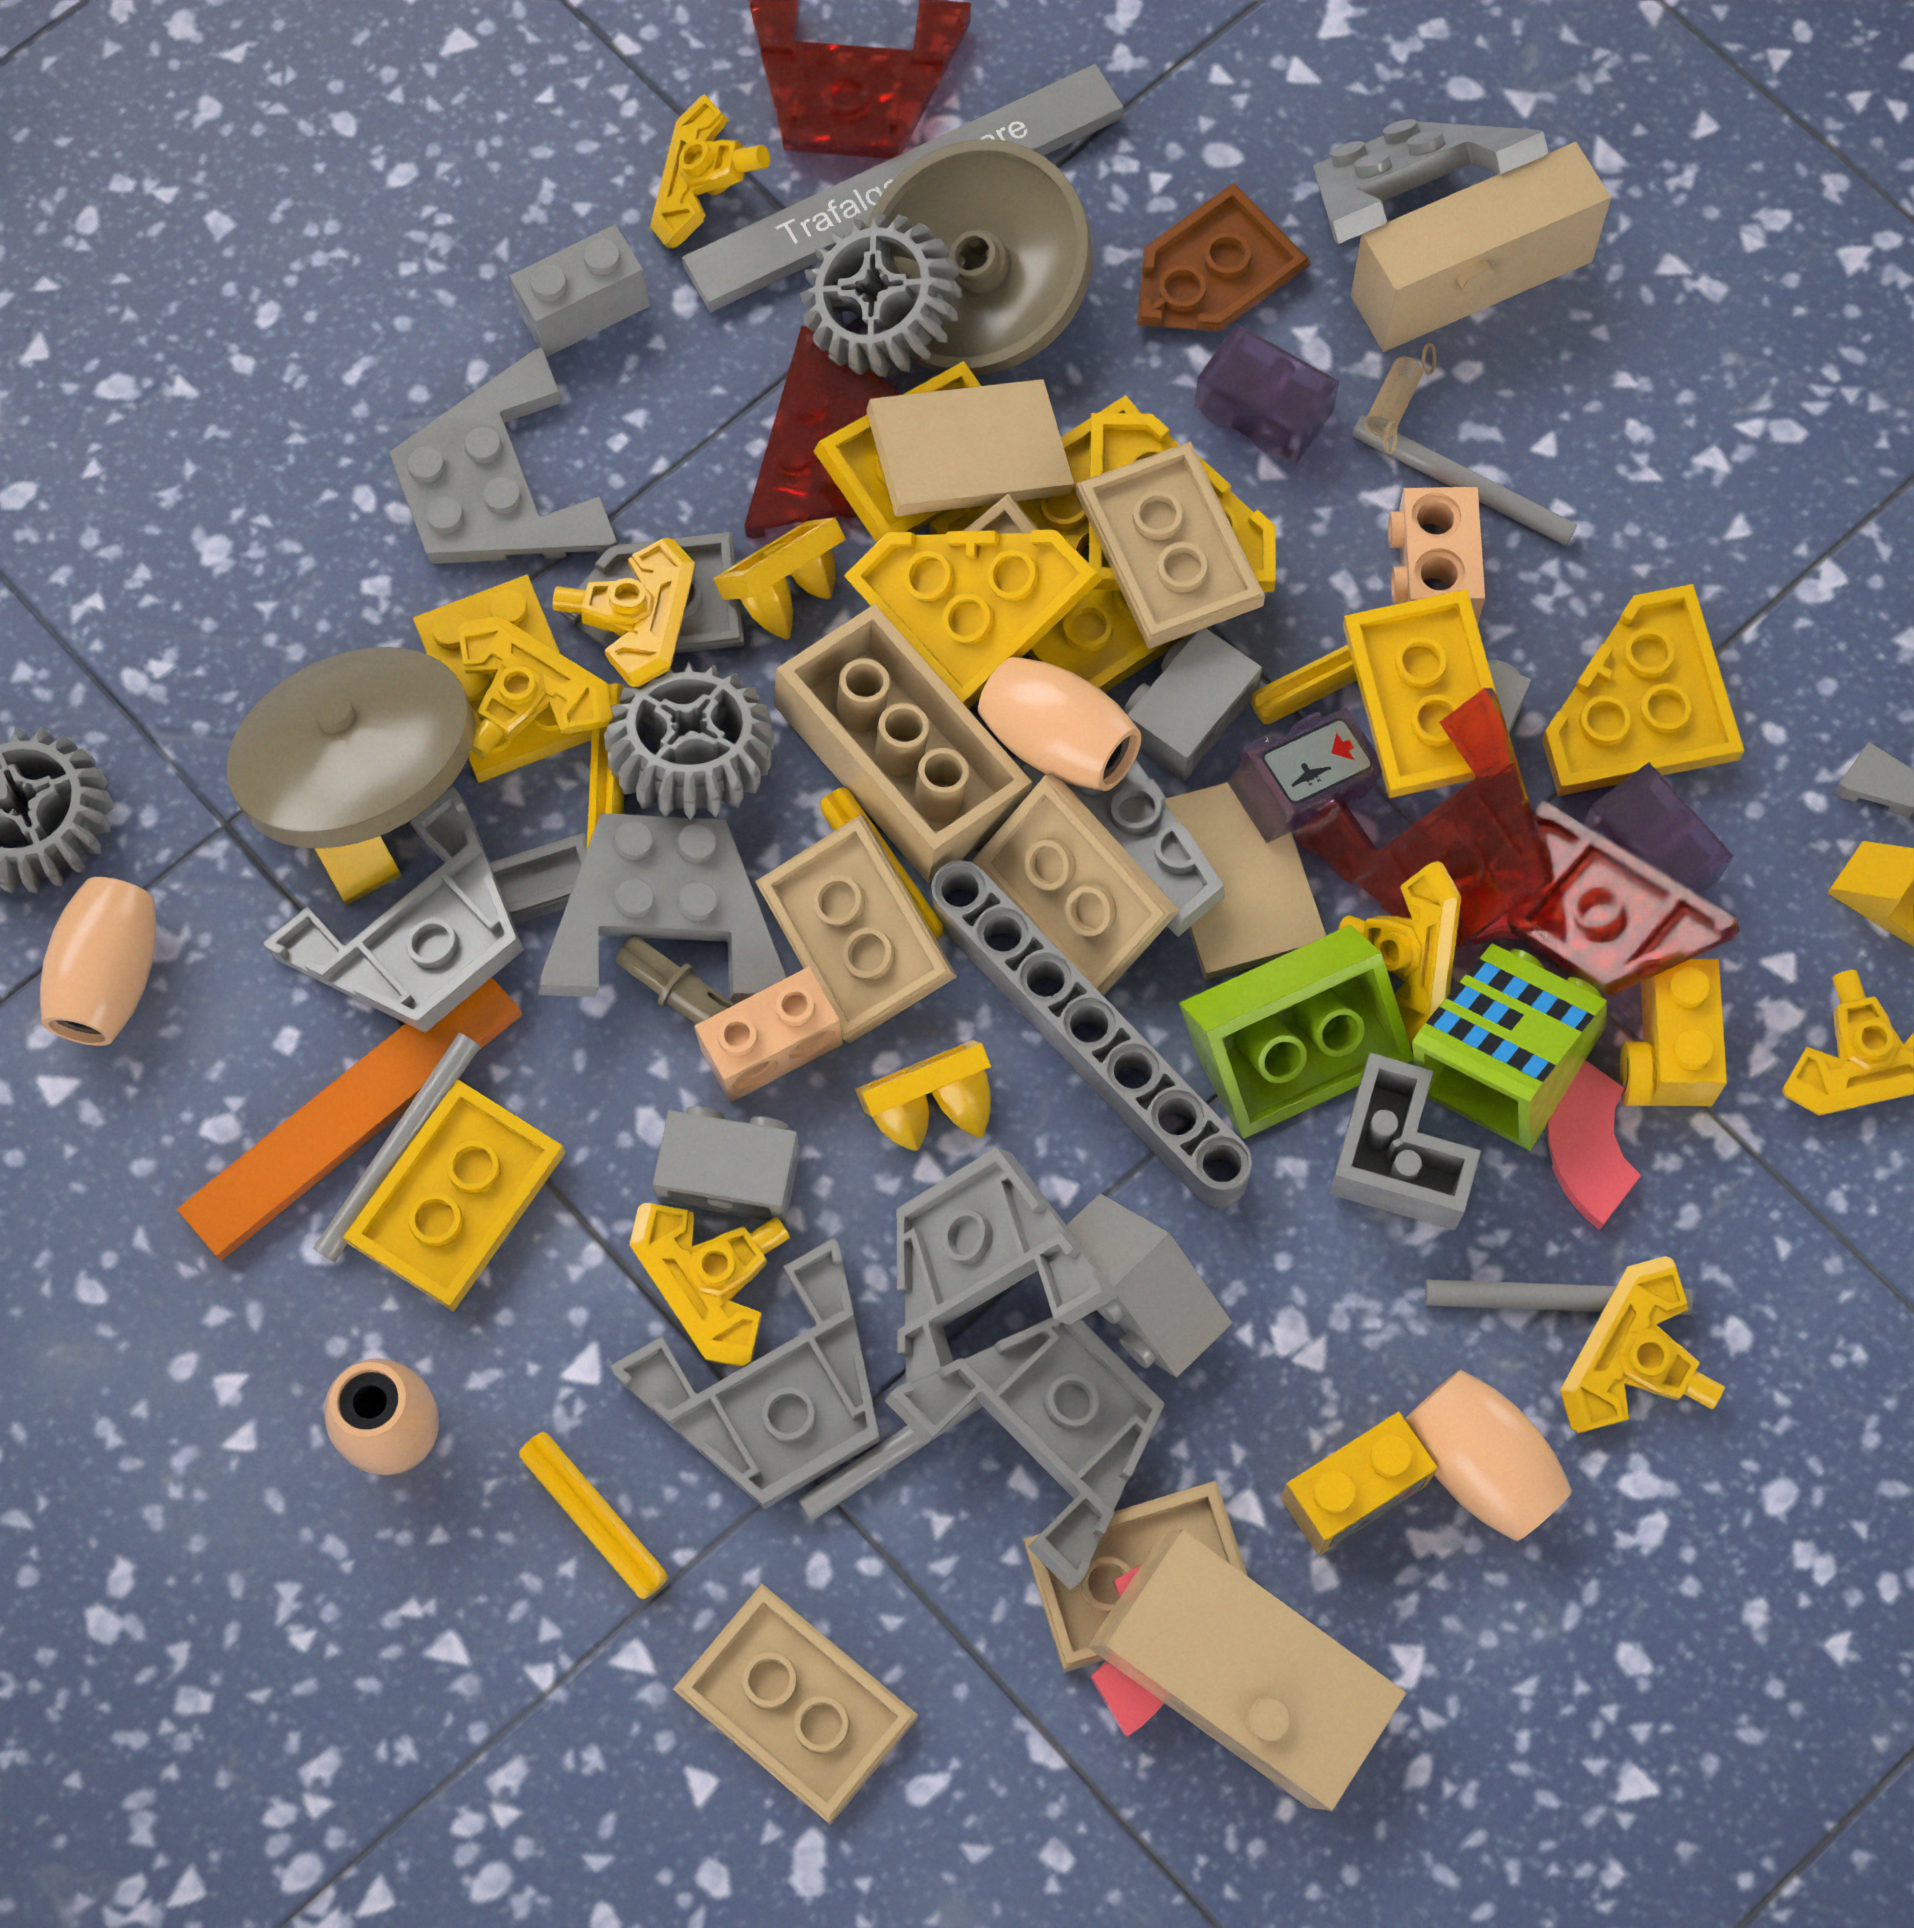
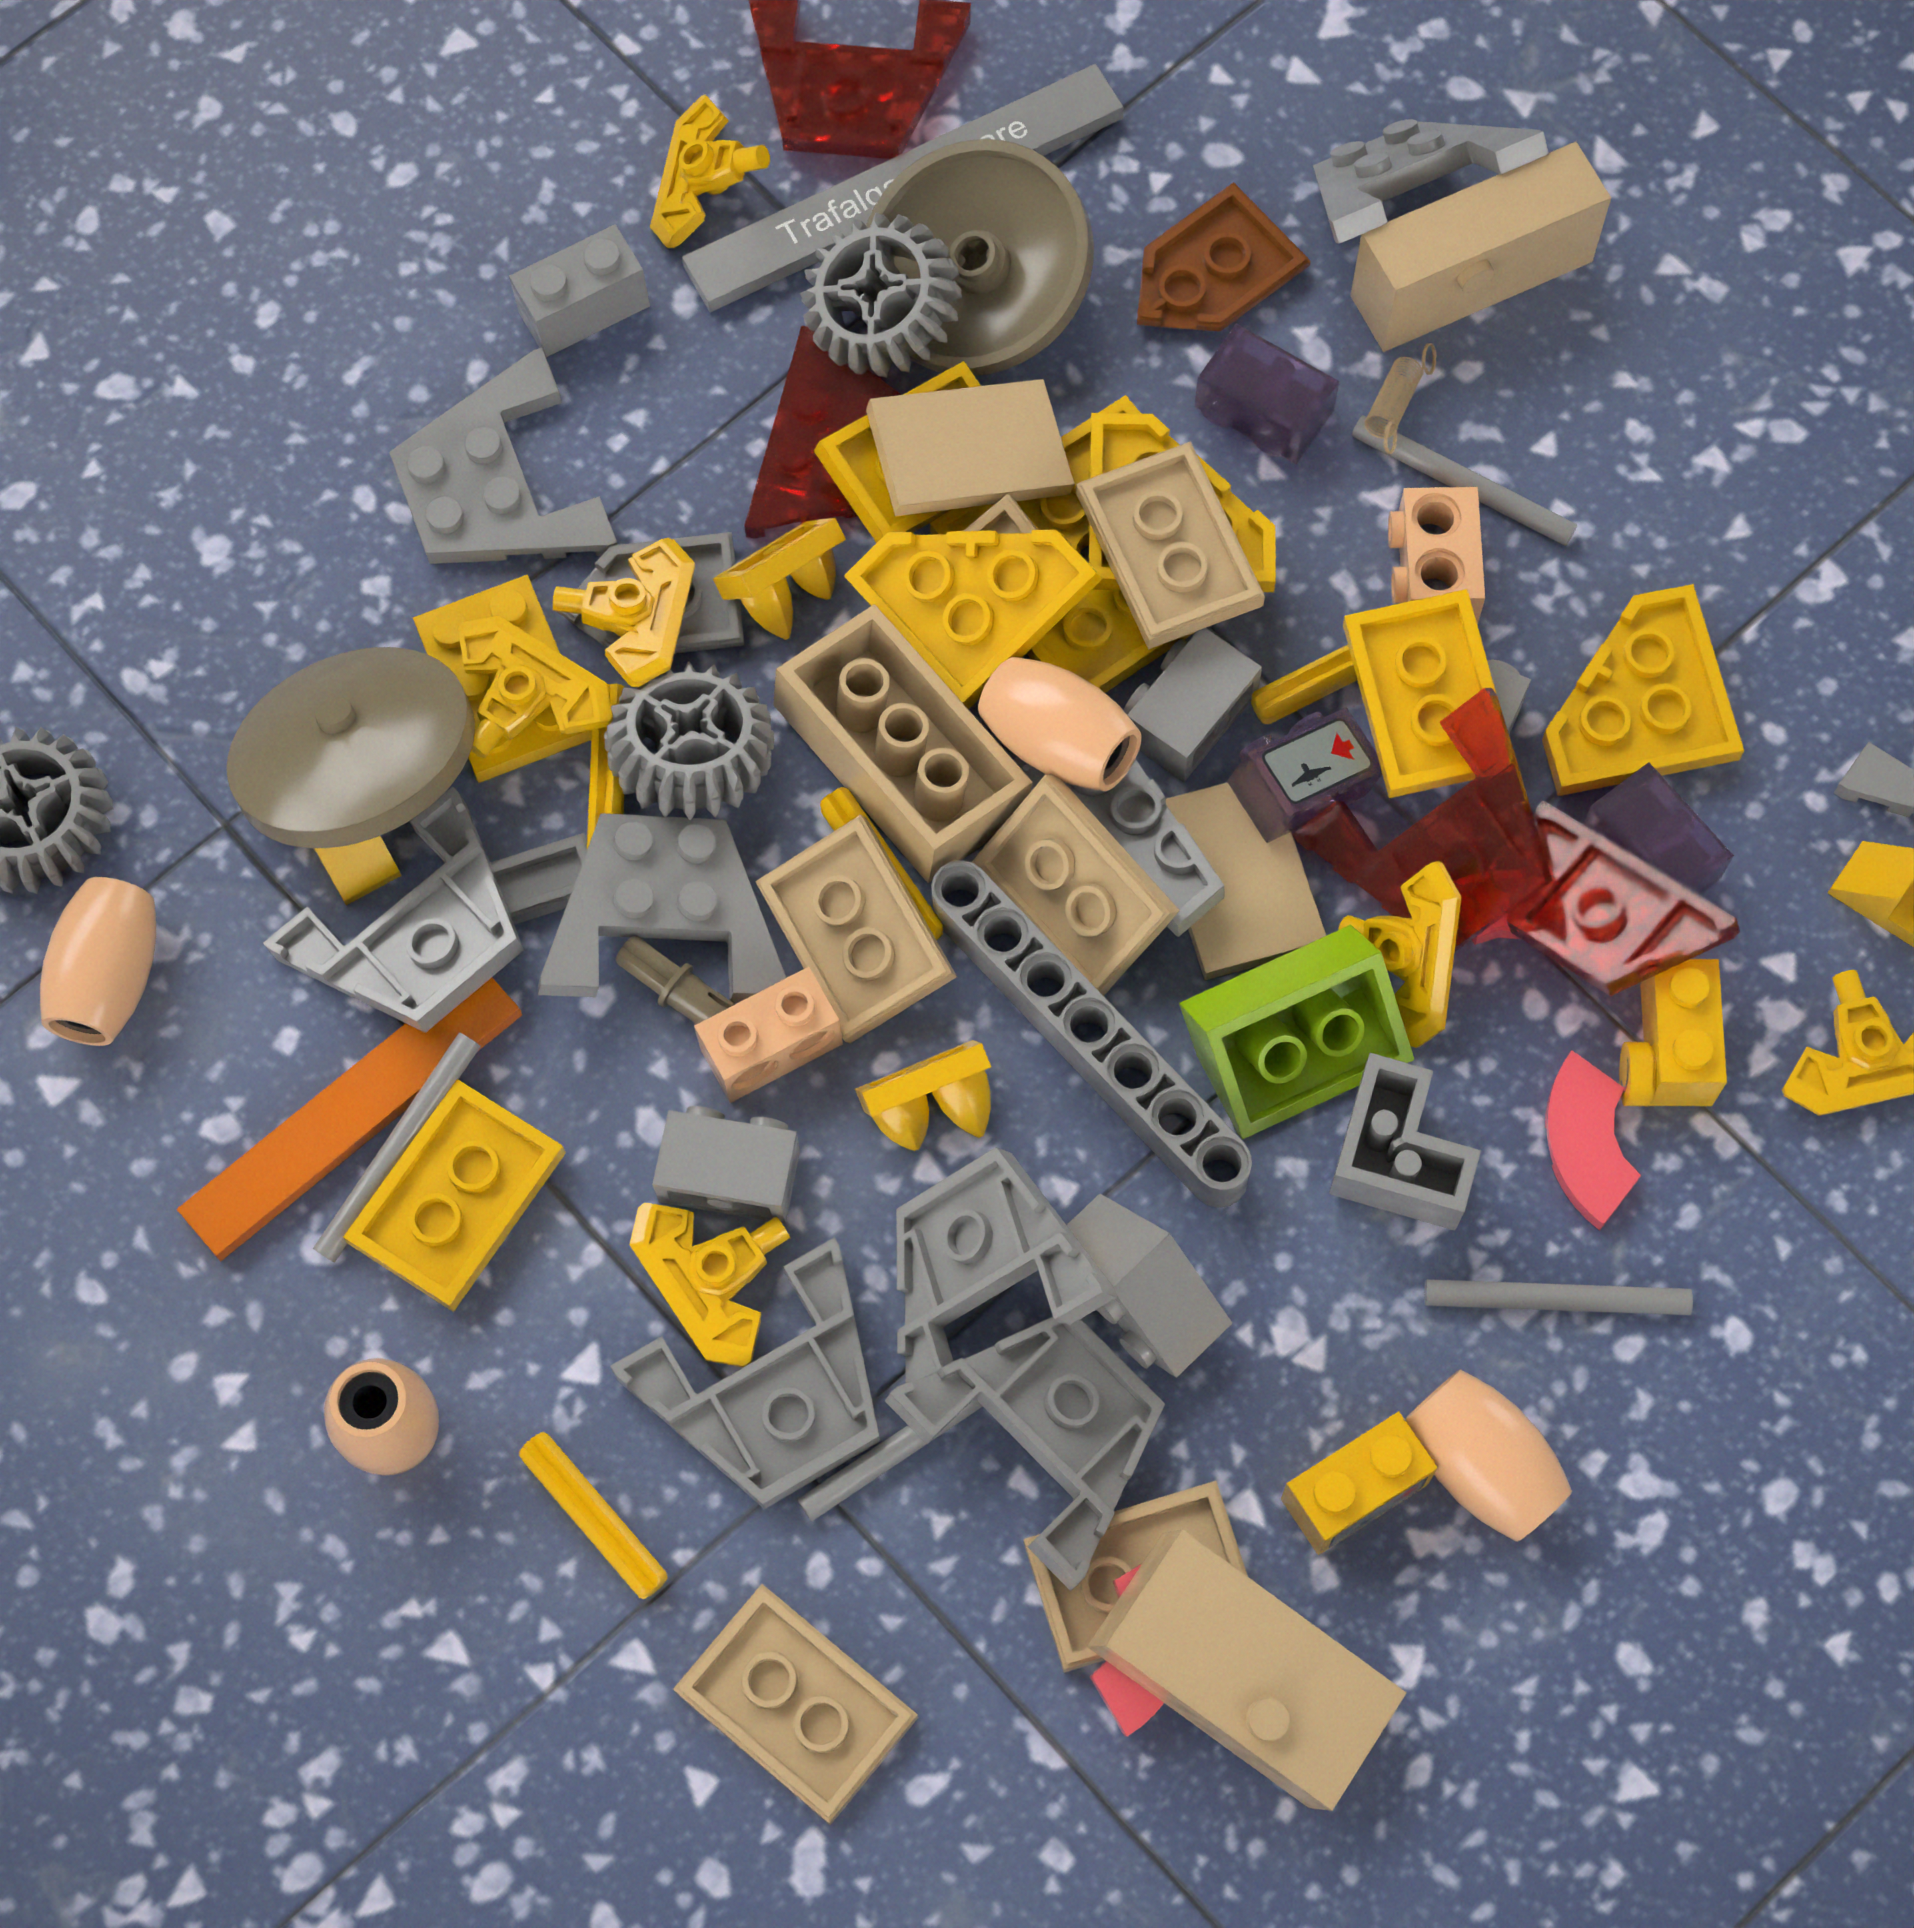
lime slope [1412,943,1607,1151] -> none
yellow piece [1559,1256,1725,1434] -> none

